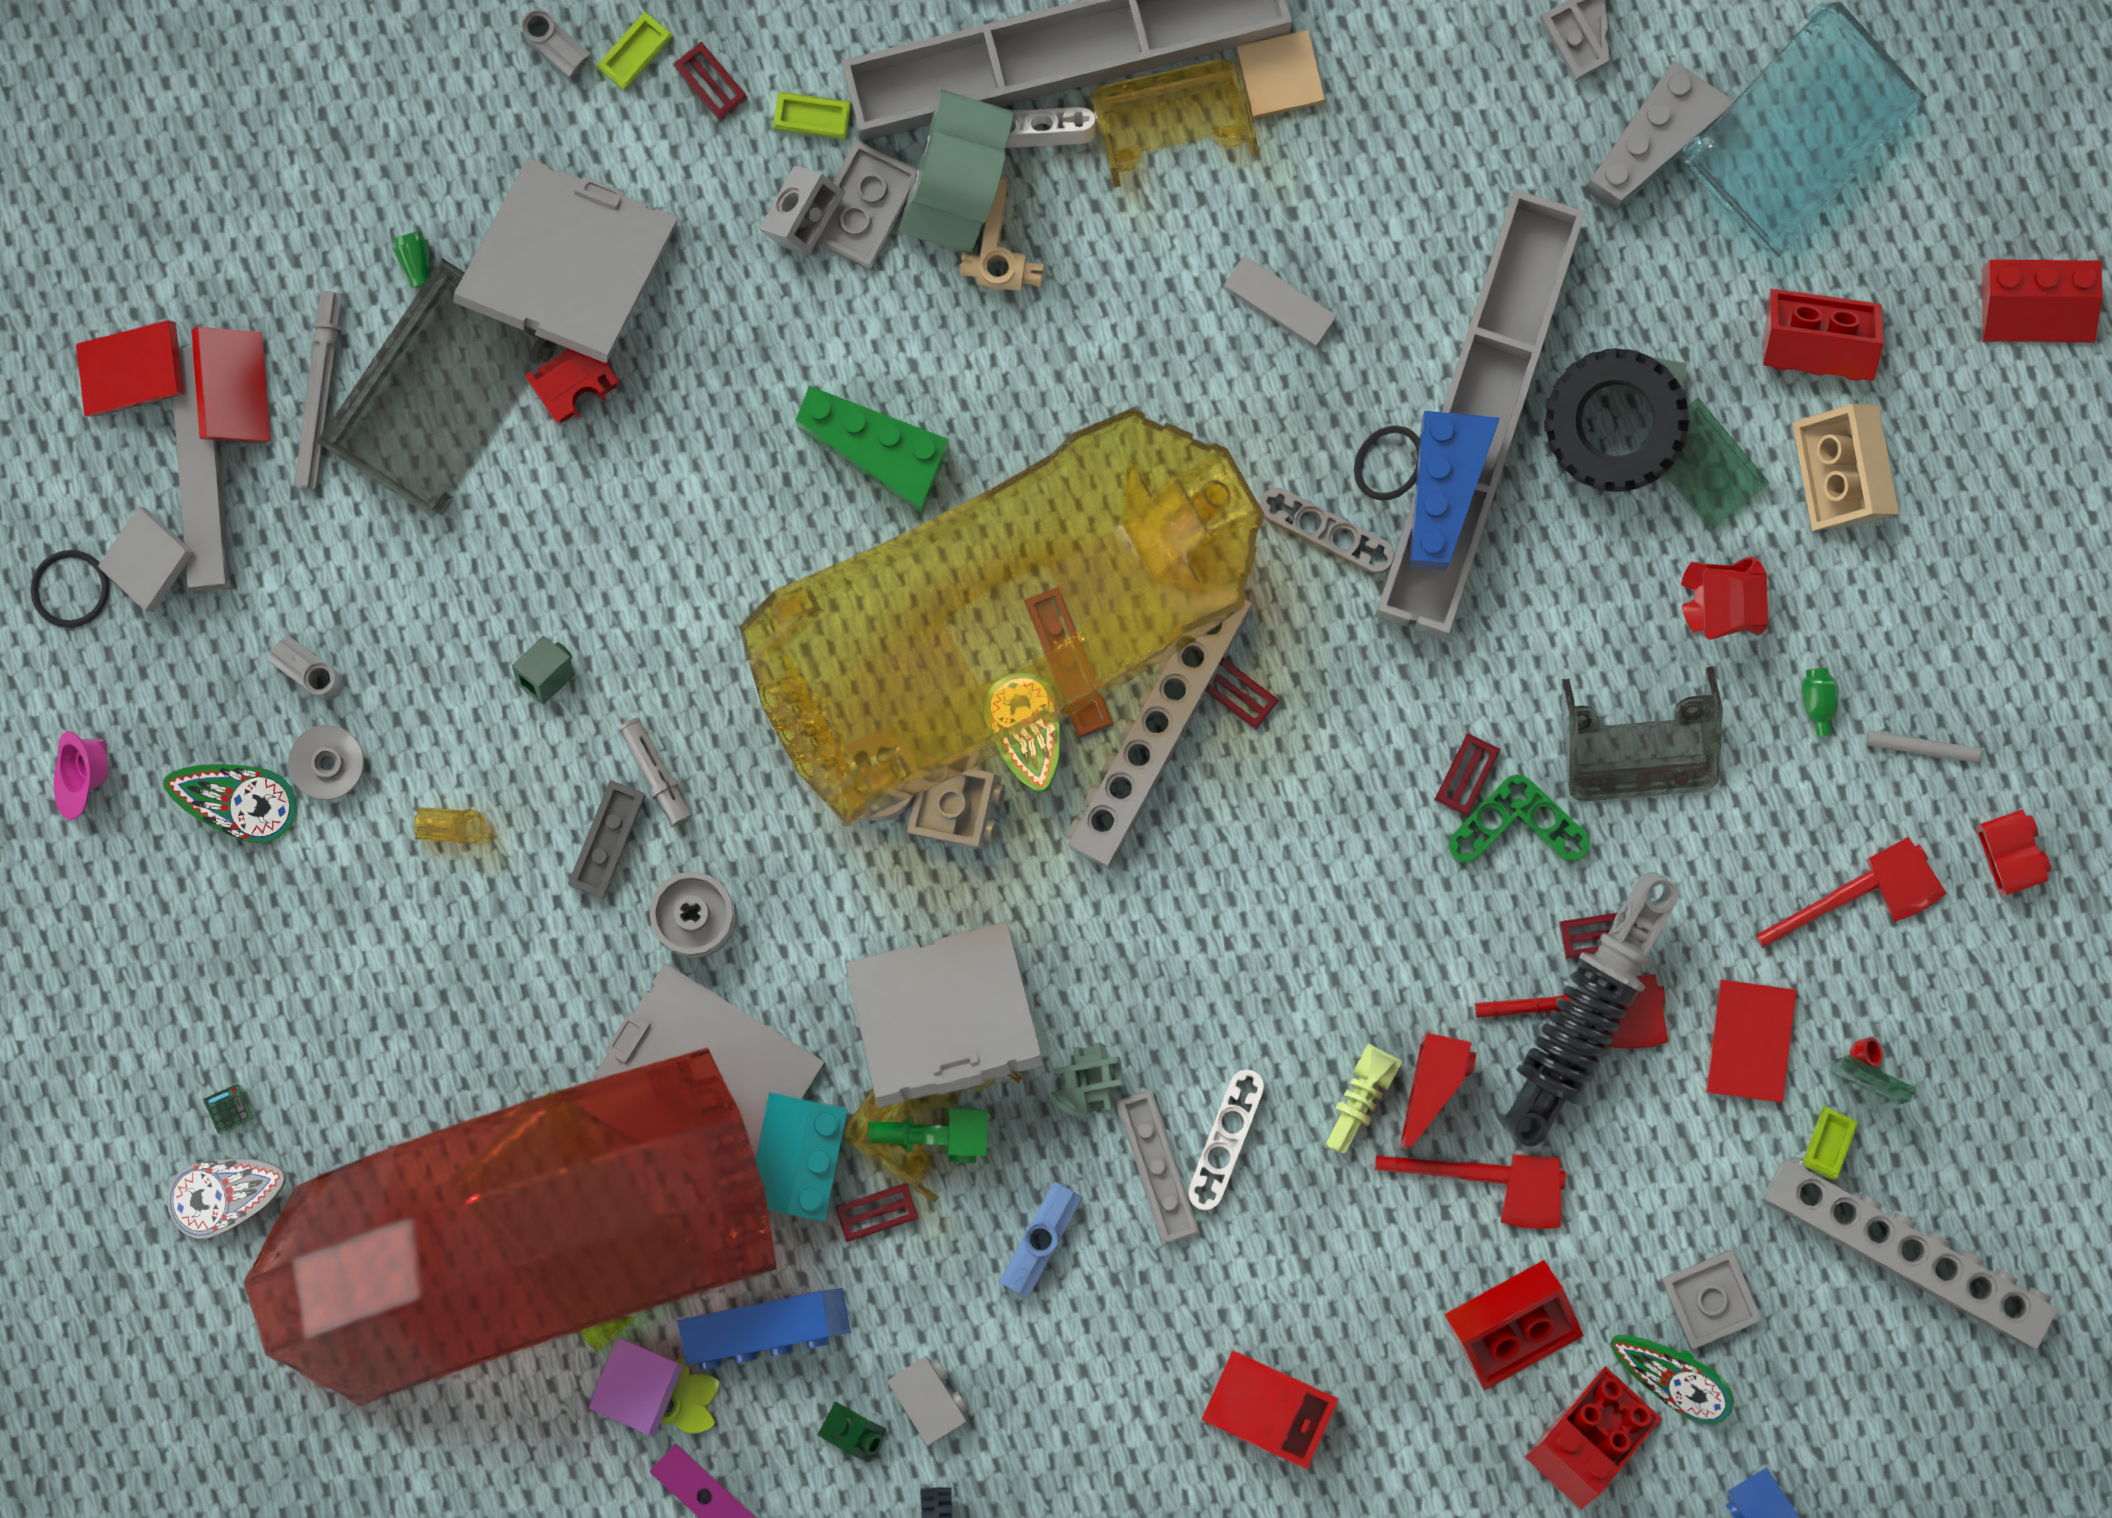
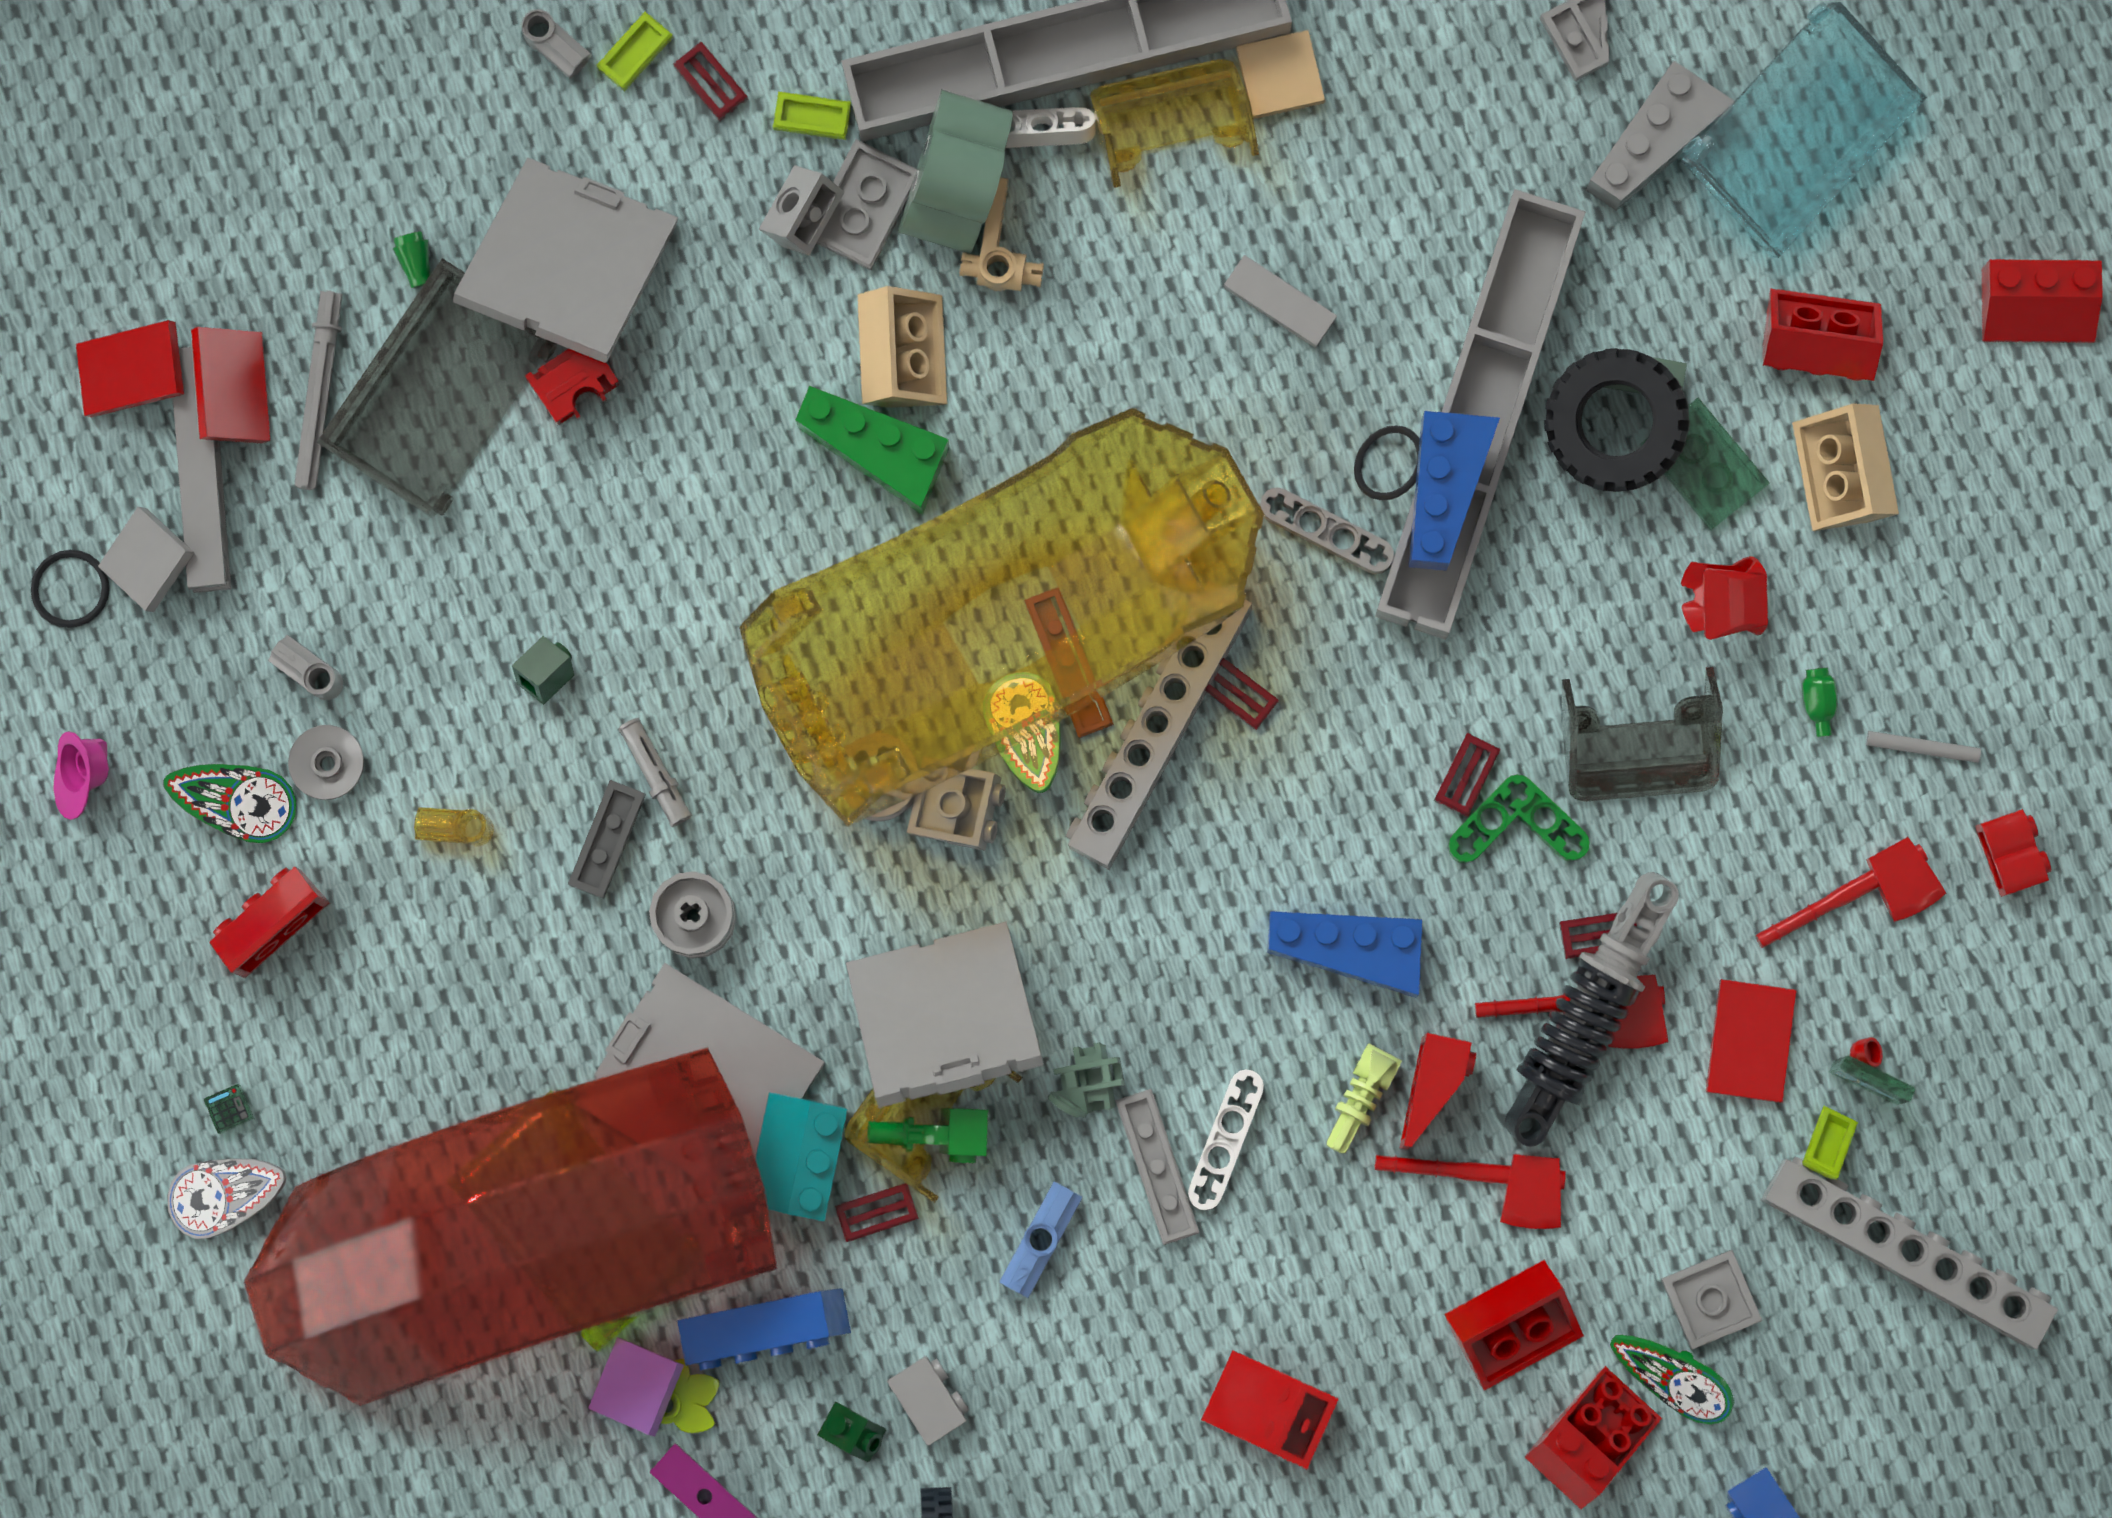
none -> red slope [209,866,330,978]
none -> tan slope [857,286,947,408]
none -> blue wedge [1267,911,1422,998]

